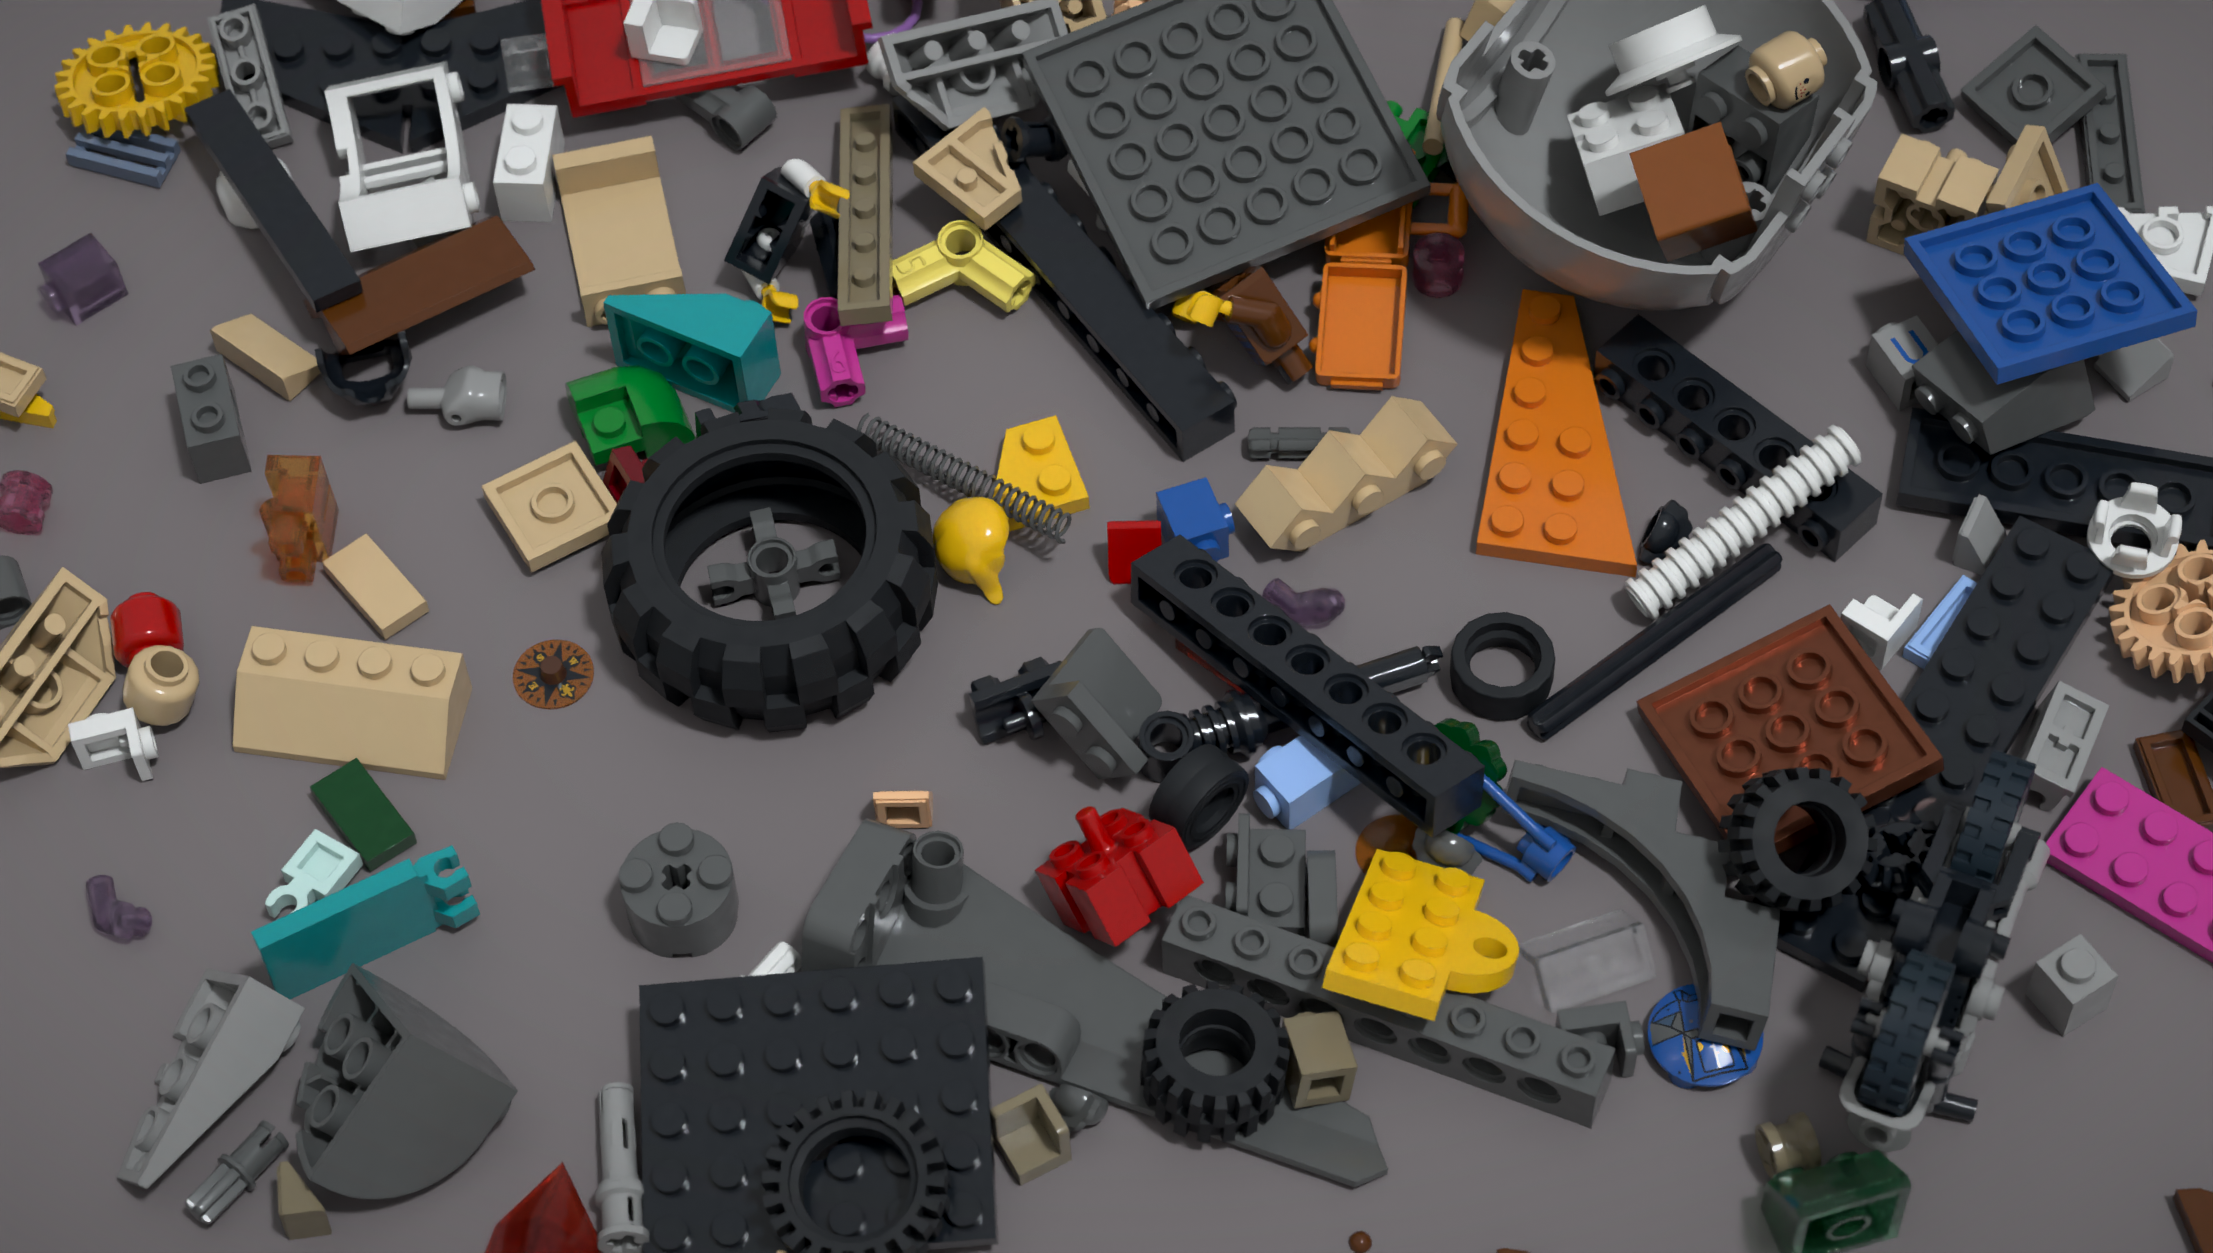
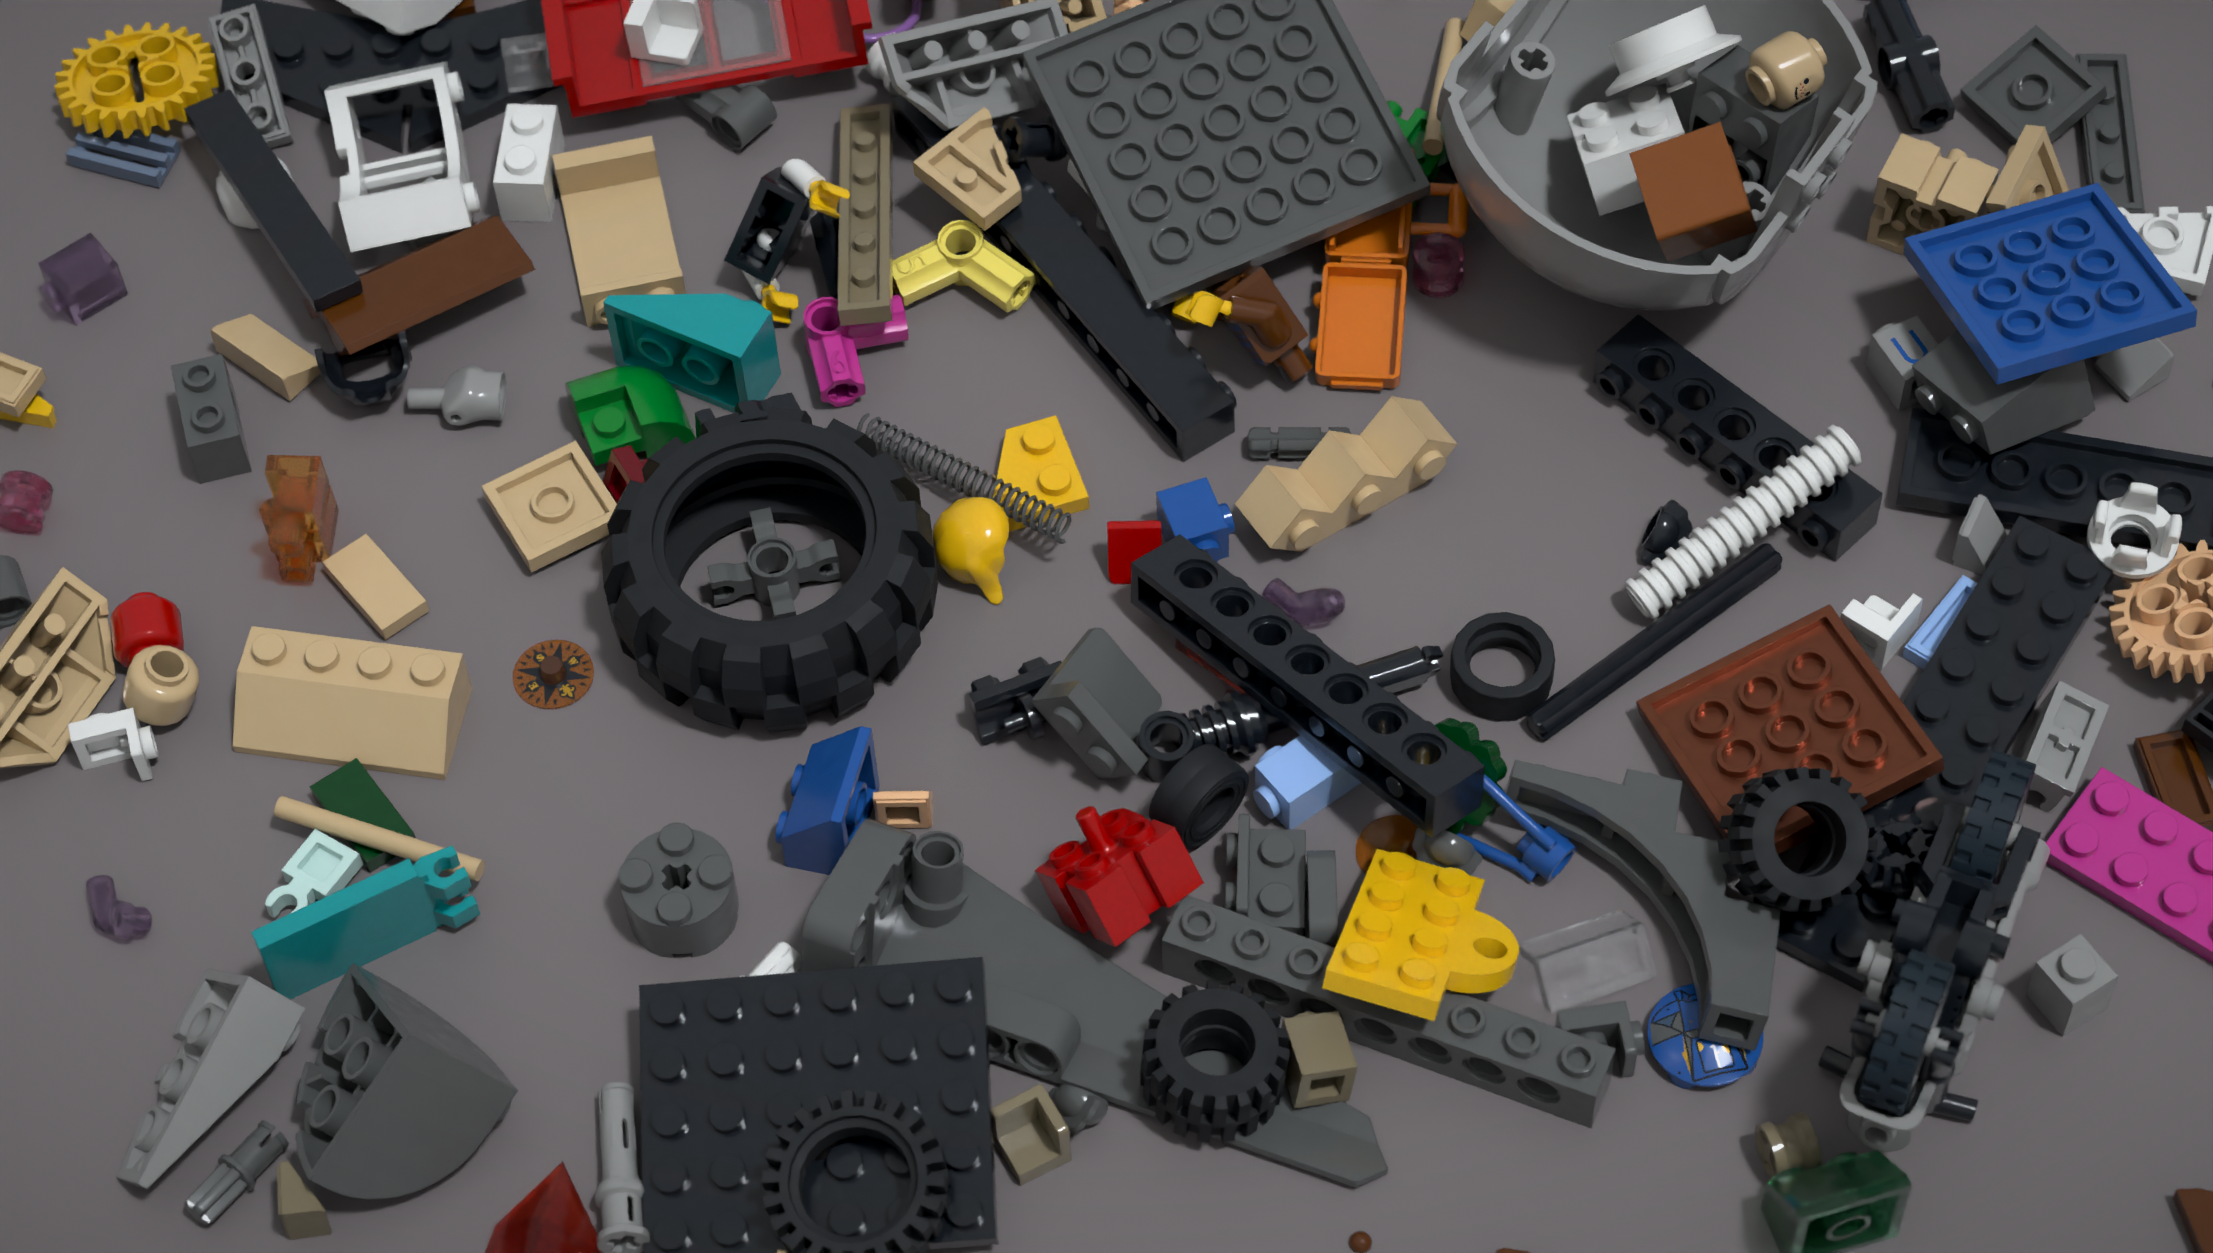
orange wing [1476,289,1637,577] -> none
none -> tan bar [274,796,485,882]
none -> blue slope [775,726,880,875]

